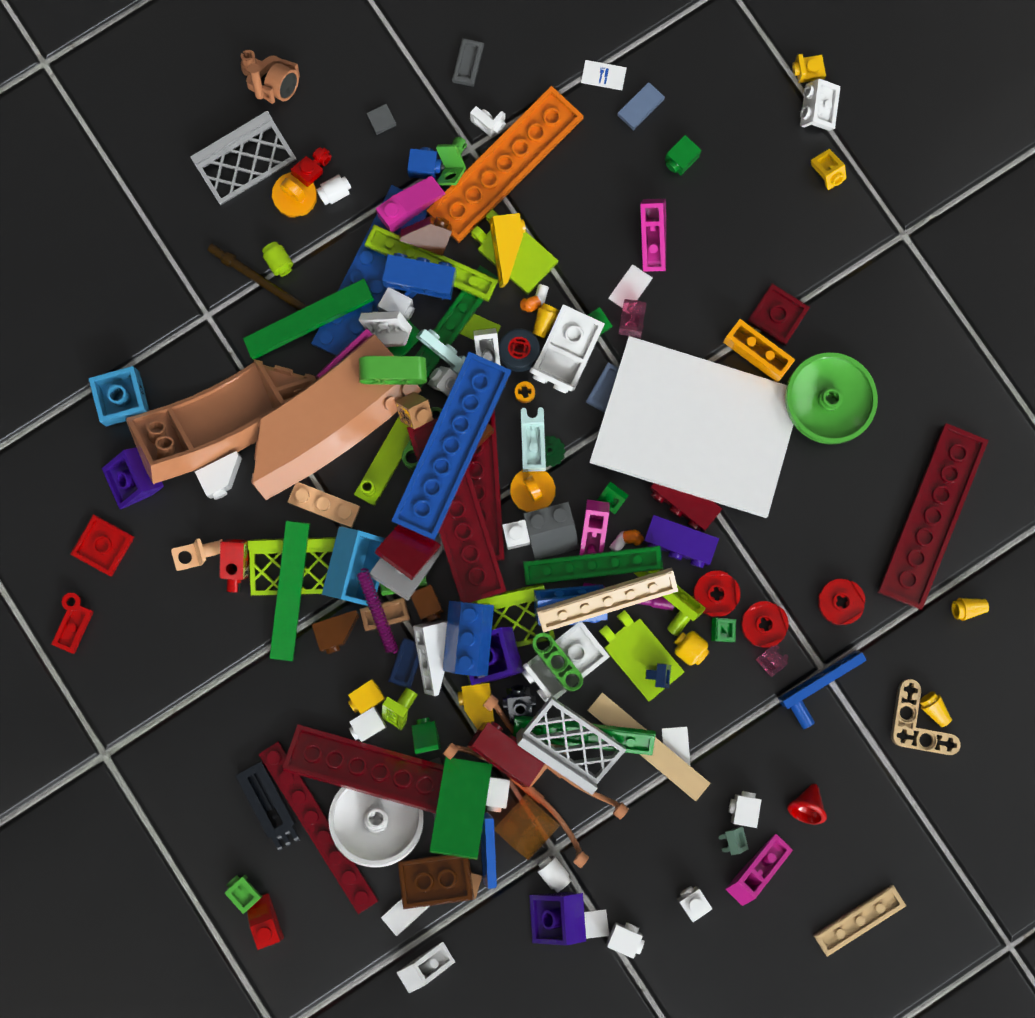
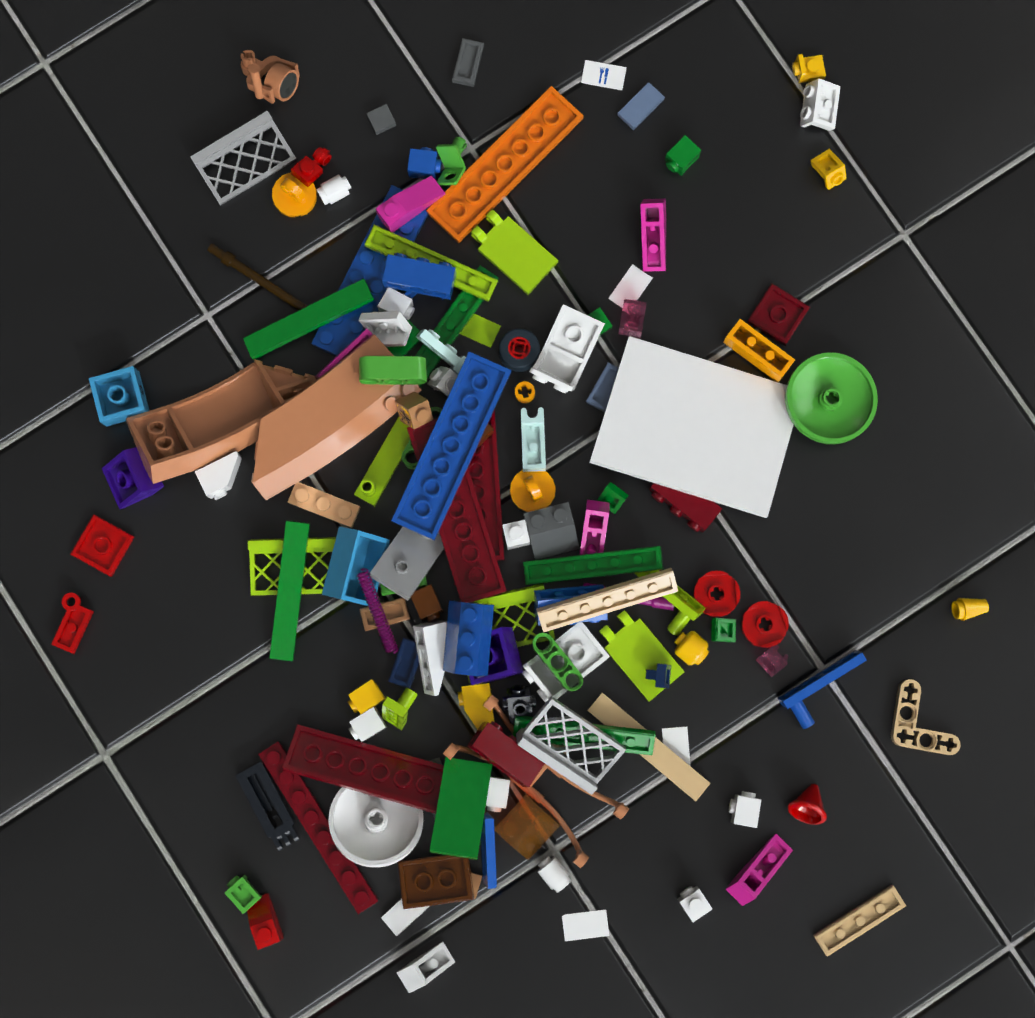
light nougat bracket [171,538,223,571] -> none
red torso [220,539,250,592] -> none
lime brick [262,242,293,277] -> none
reddish brown slope [312,610,360,654] -> none
dark red tile [375,525,441,580] -> none
slope [399,217,452,256] -> none
green slope [412,717,441,754] -> none
white bracket [470,106,506,137] -> none
white slope [473,328,501,365] -> none
yellow slope [489,213,525,288] -> none
orange arm [520,284,549,312] -> none
dark purple slope [529,892,586,945] -> none
yellow cone [533,303,560,339] -> none
dark green piece [545,436,566,467] -> none
white brick [606,922,645,959] -> none
arm [609,529,644,551] -> none
dark purple brick [643,515,719,568] -> none
sand green tile [719,826,749,855] -> none
red plate [817,579,866,625] -> none
dark red plate [877,423,989,610] -> none
yellow cone [920,691,952,727] -> none

